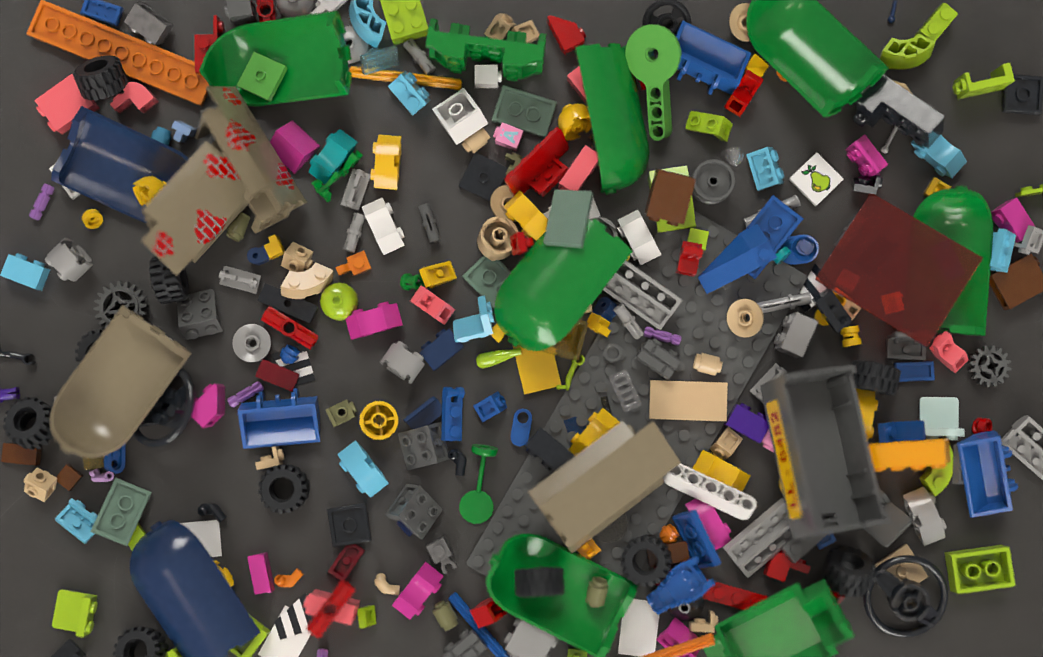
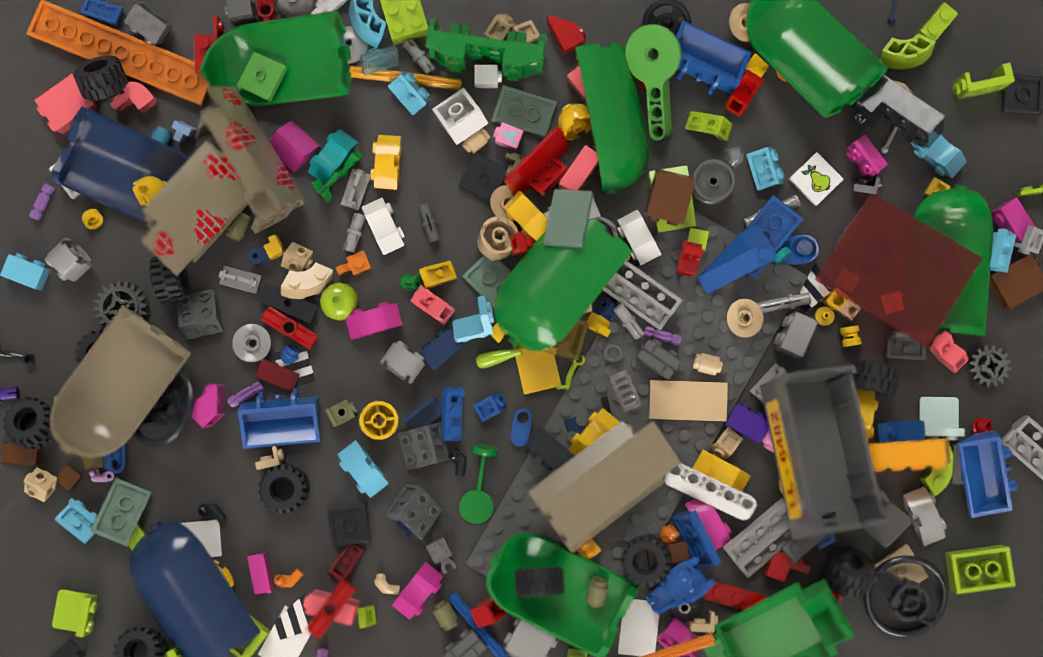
black hinge [811,287,852,333] -> none
blue tile [894,361,935,382] -> none

